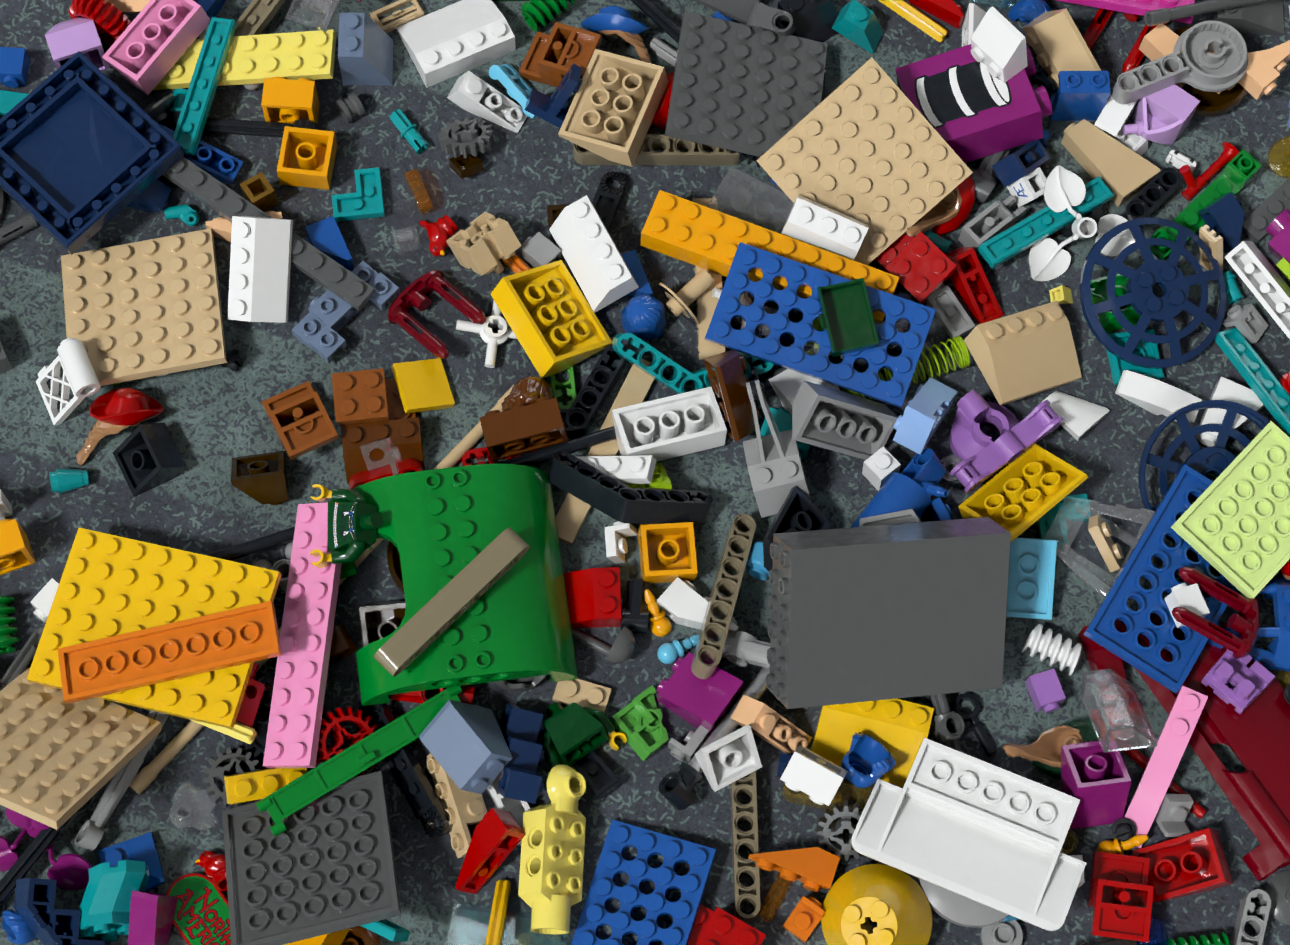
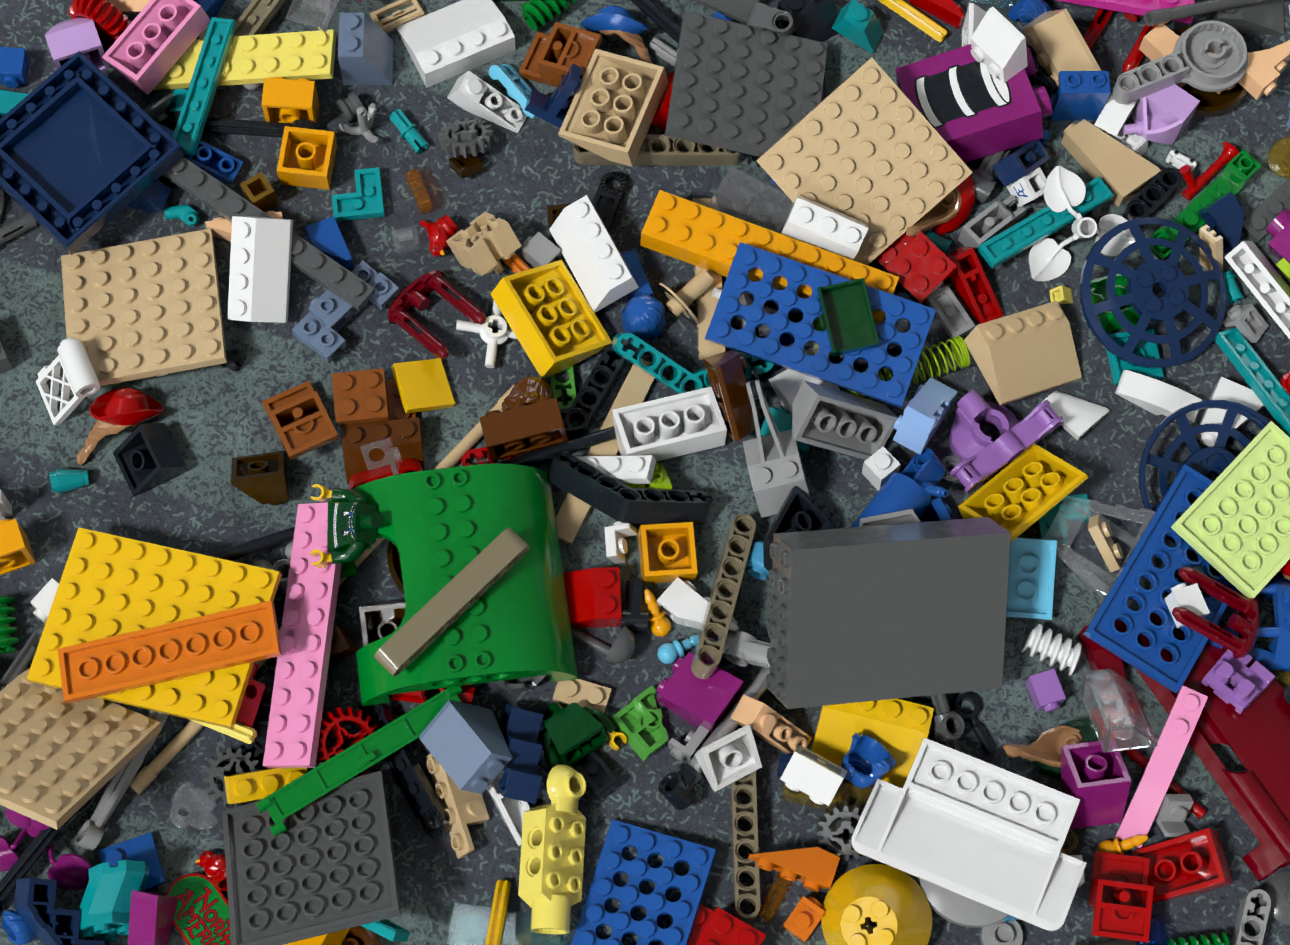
red slope [455,807,526,894] -> none
black piece [1111,818,1136,842] -> none
none -> light grey piece [339,103,380,144]

